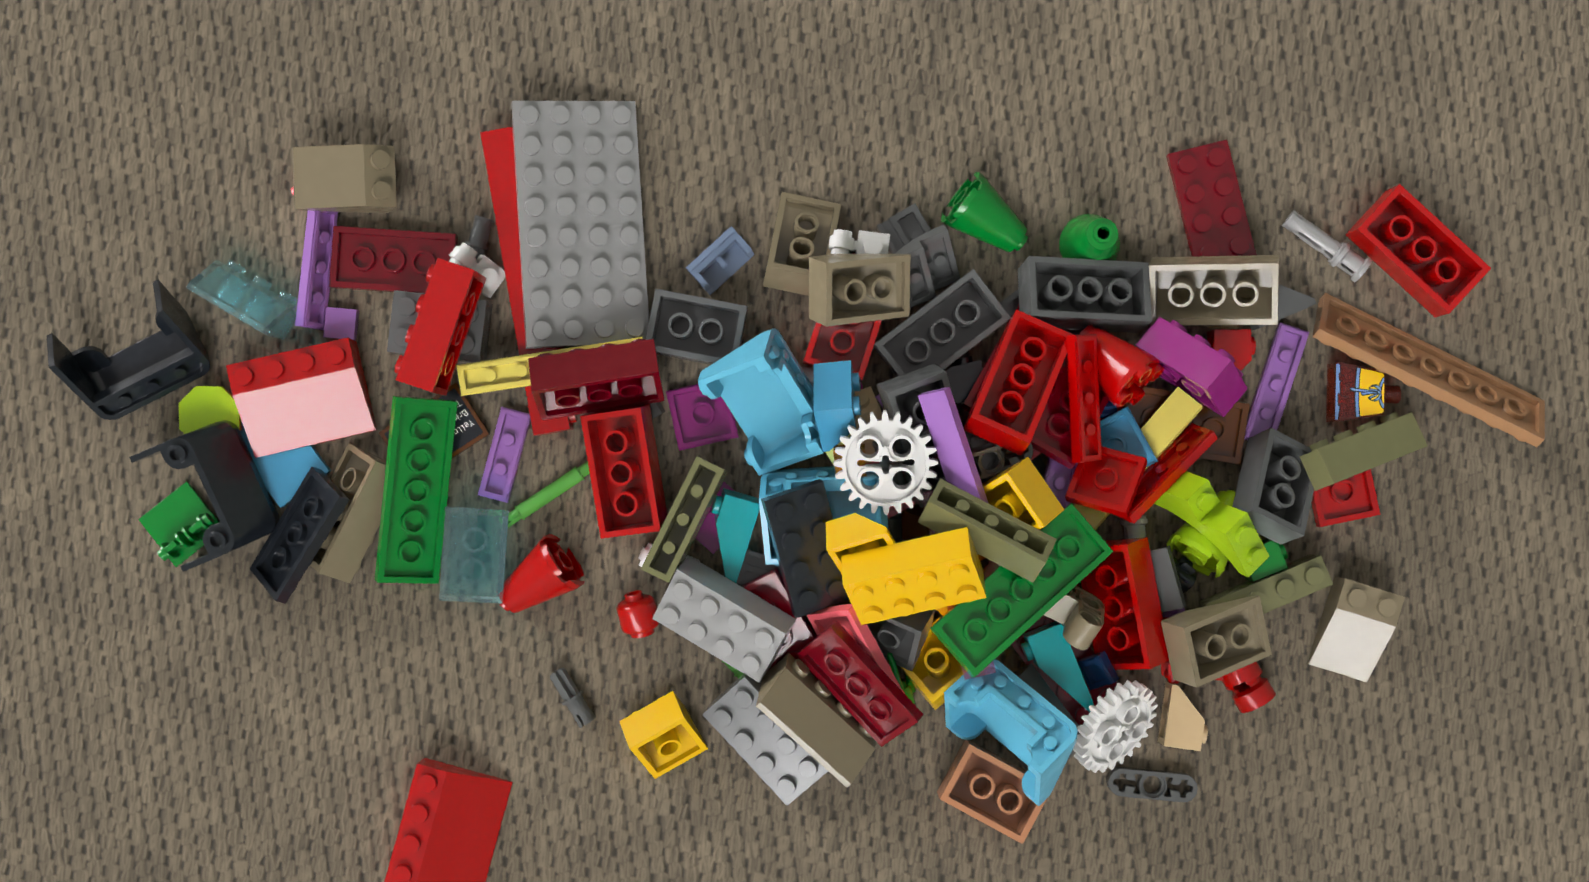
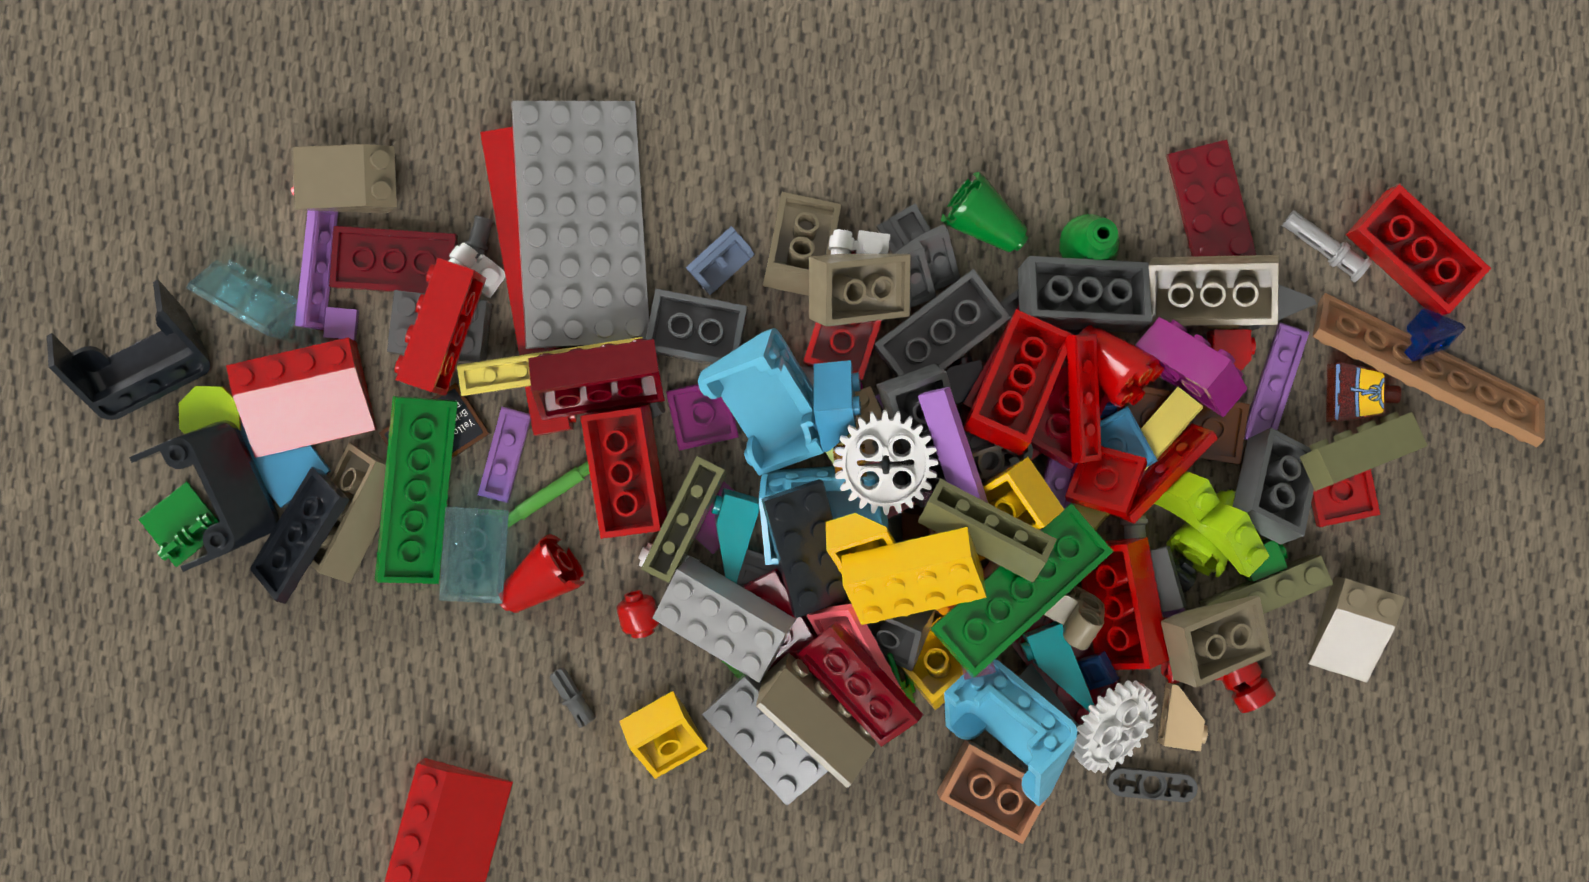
none -> clear blue slope [1404,309,1466,361]

